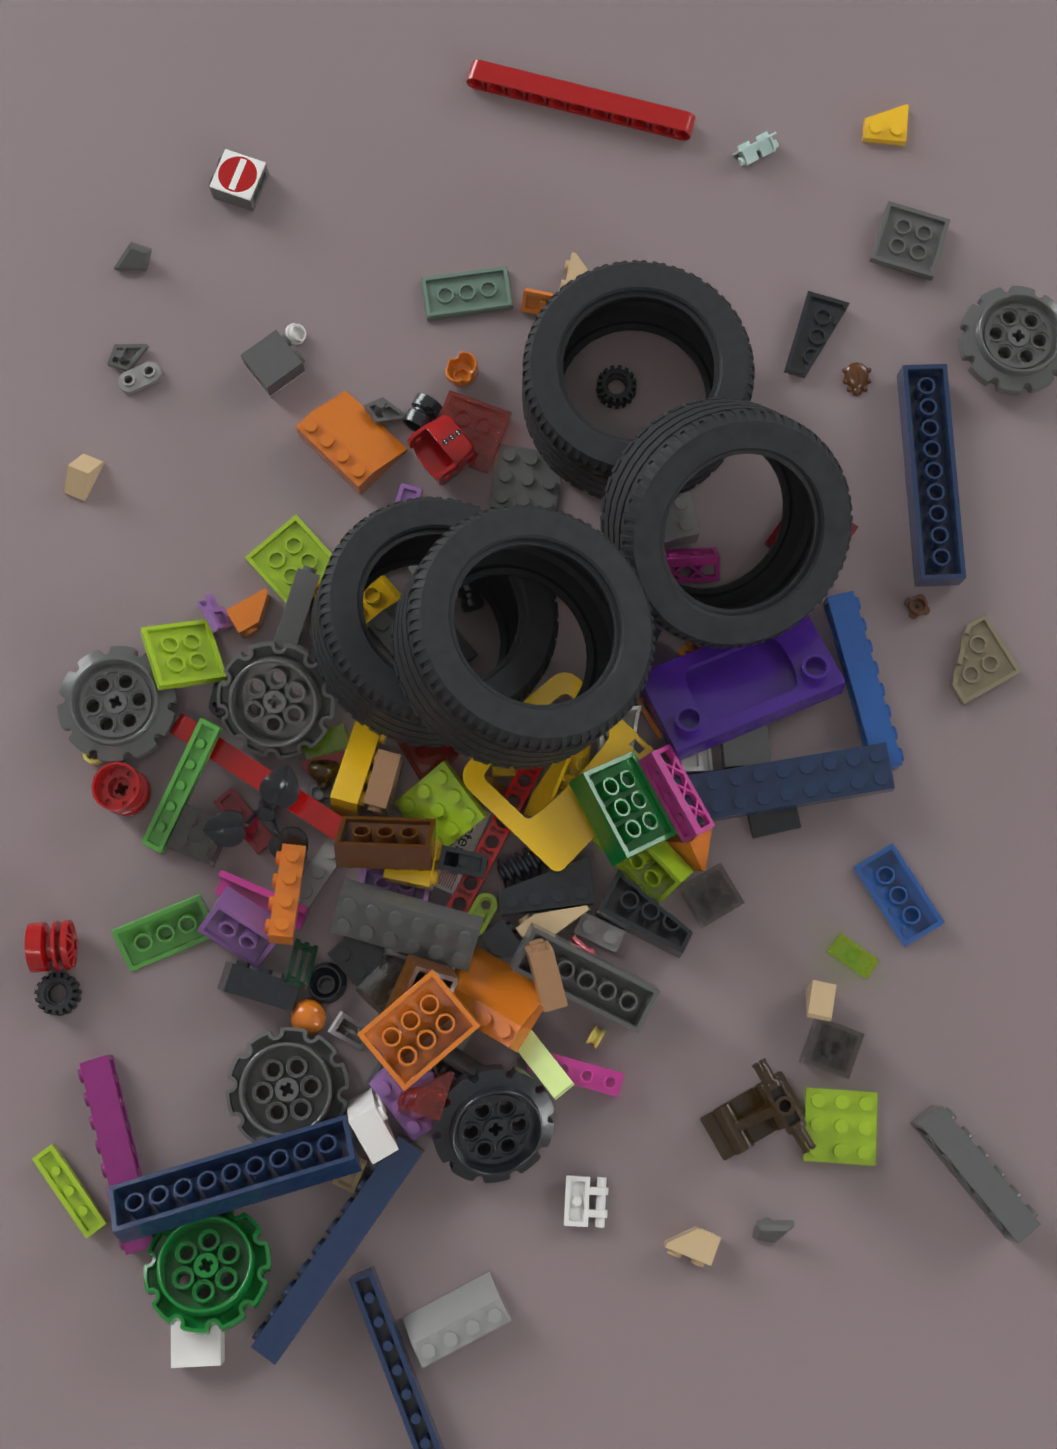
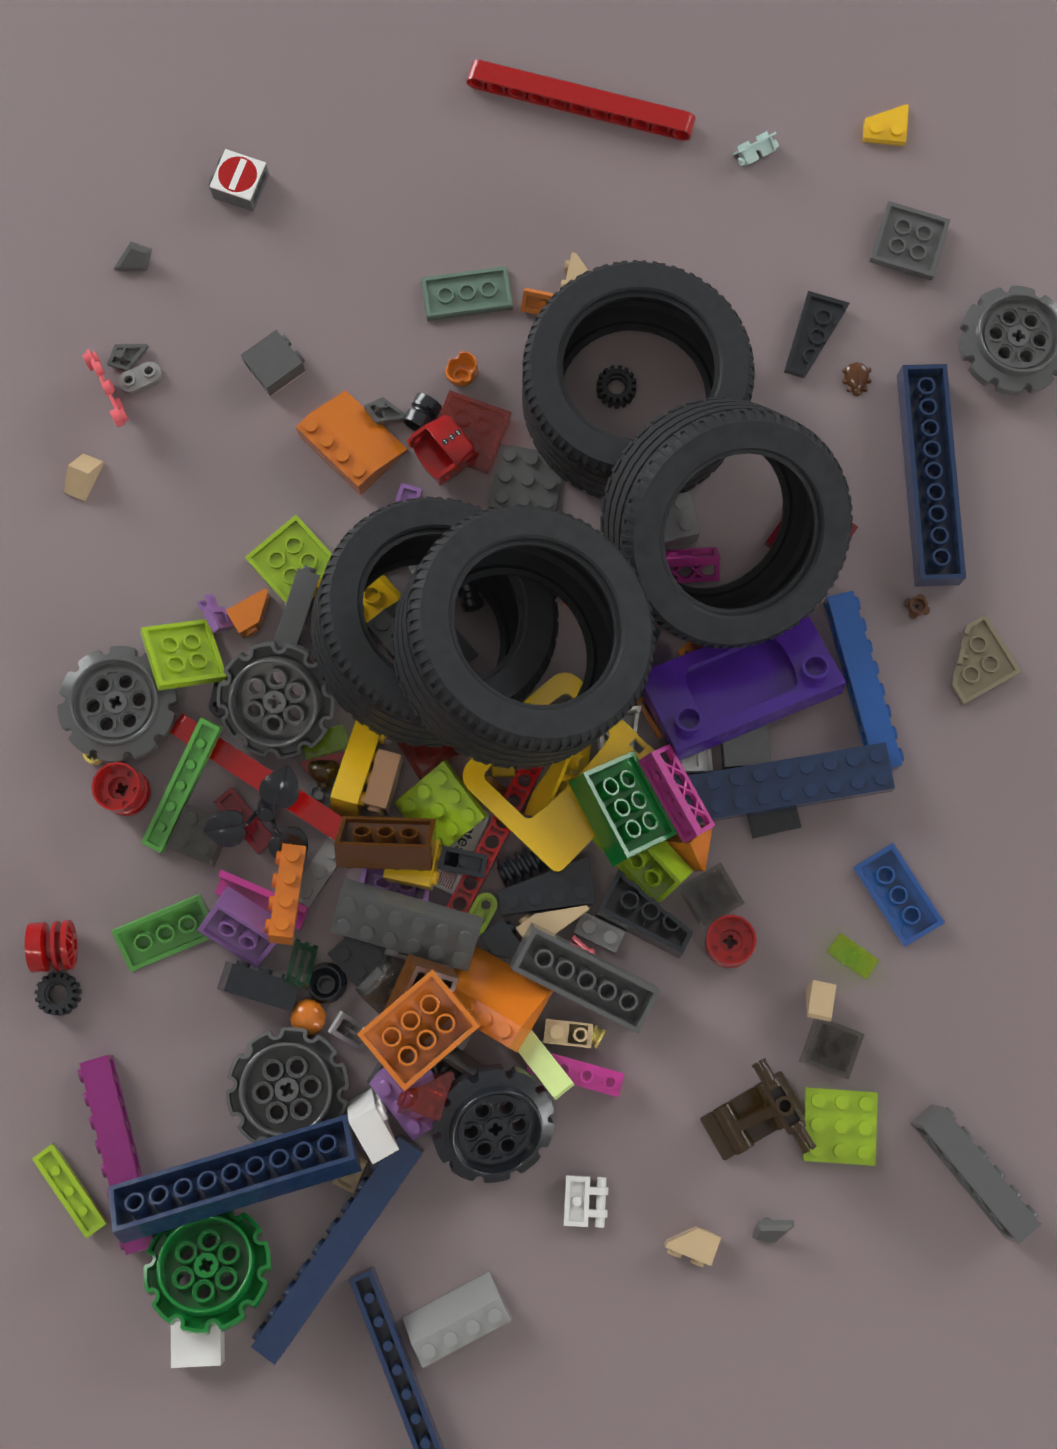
white plate [285,323,306,345] -> none
medium nougat brick [525,939,568,1013] -> none
none -> coral plant [82,349,129,428]
none -> tan slope [543,1019,593,1048]
none -> red wheel [705,915,757,969]

